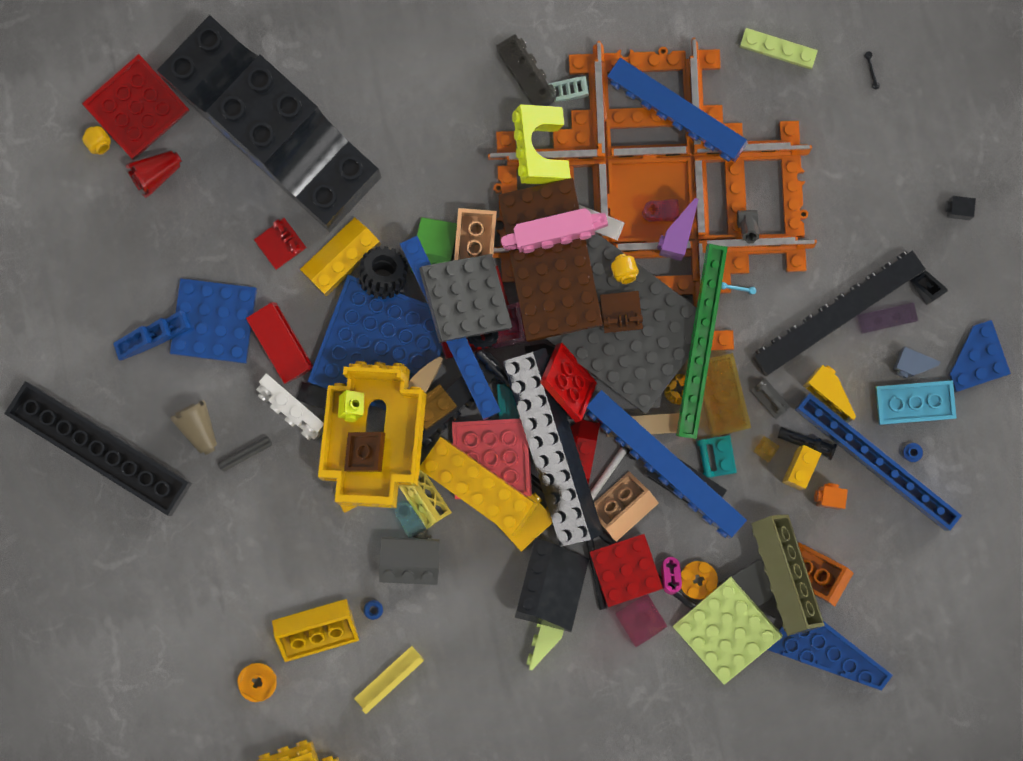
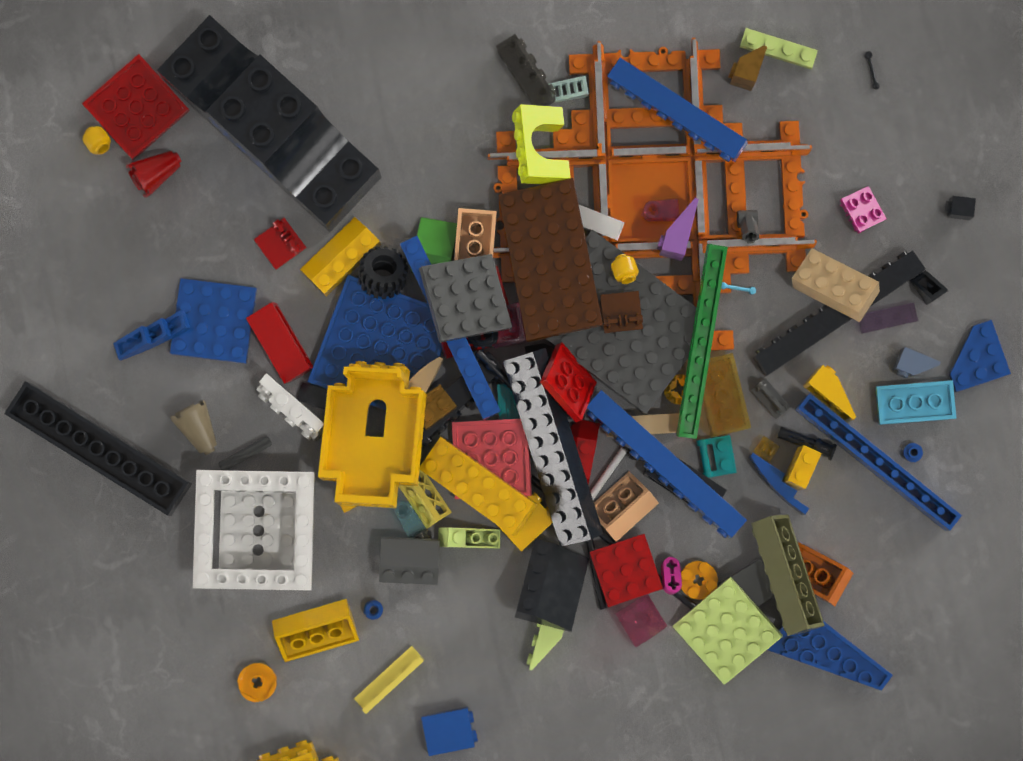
neon yellow brick [338,390,364,422] -> none
reddish brown plate [344,432,385,472] -> none
bright pink hinge [501,208,608,253] -> none
orange brick [814,483,848,510] -> none
none -> white plate [193,470,315,590]
none -> blue brick [421,707,478,756]
none -> yellowish green slope [438,527,501,549]
none -> pearl gold slope [728,46,767,91]
none -> blue slope [749,453,810,515]
none -> tan brick [792,248,880,322]
none -> hinge [840,186,887,234]

